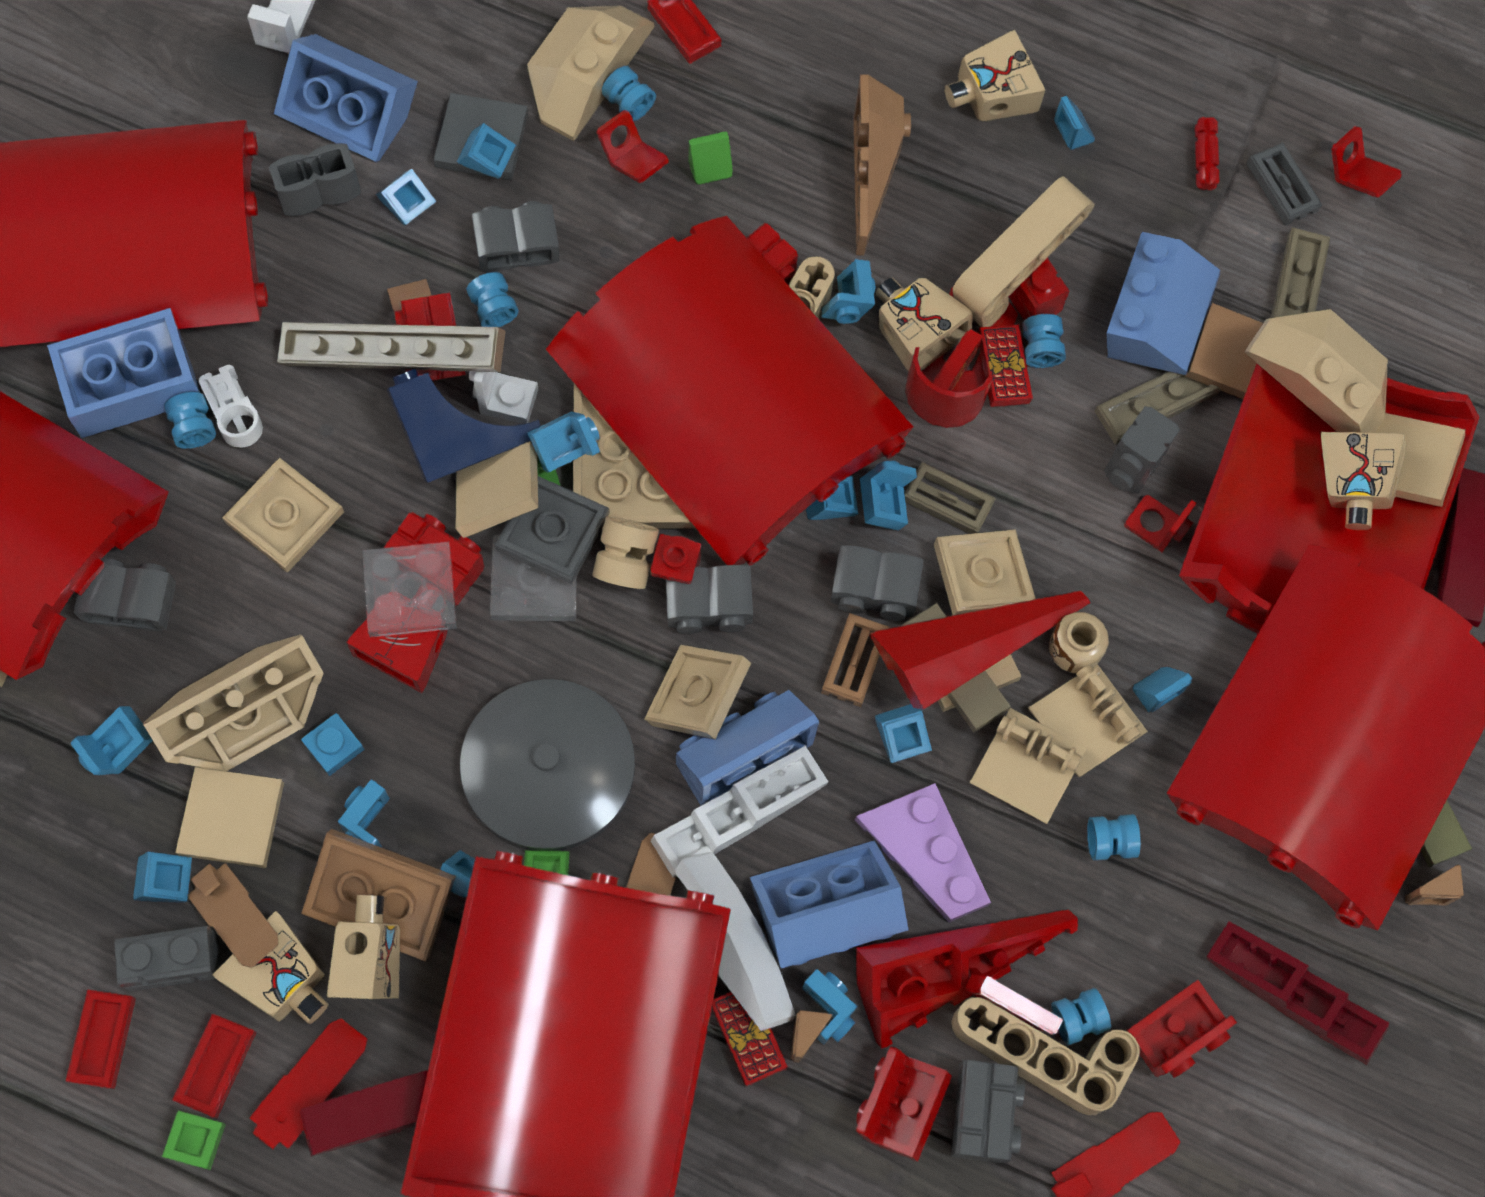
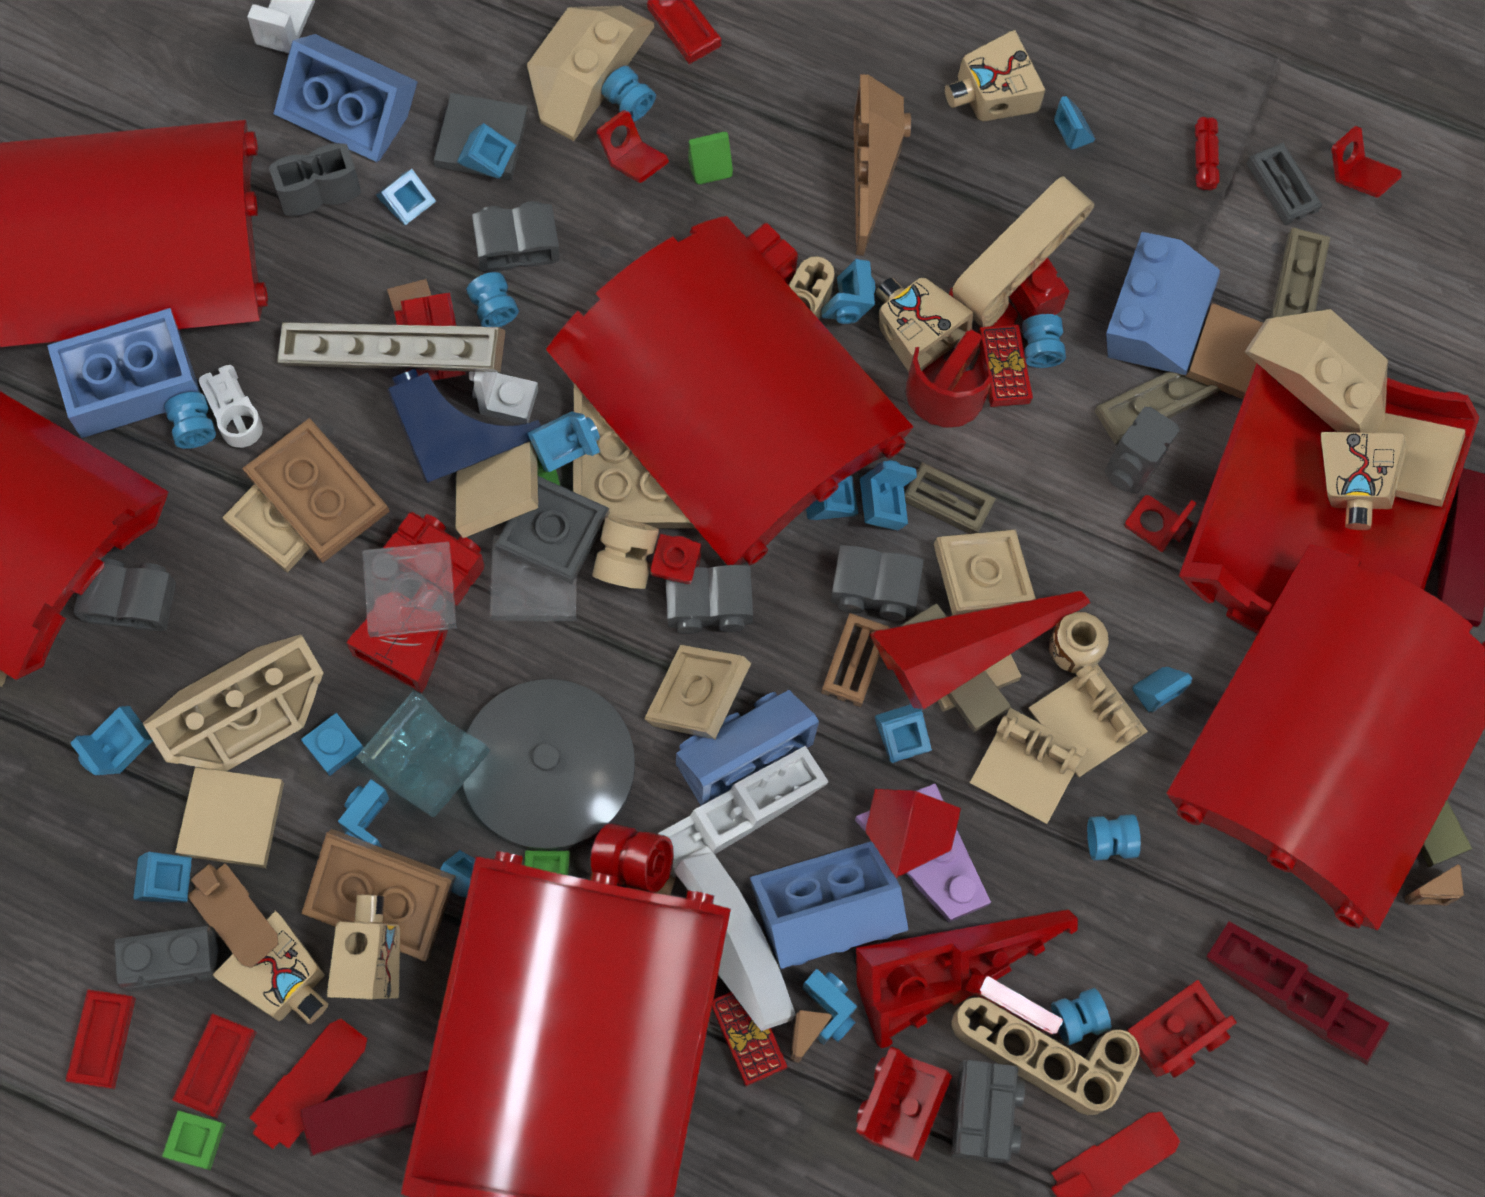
none -> medium nougat tile [242,418,390,563]
none -> clear light blue bracket [356,690,490,817]
none -> red wheel [591,823,674,893]
none -> red slope [865,789,961,878]

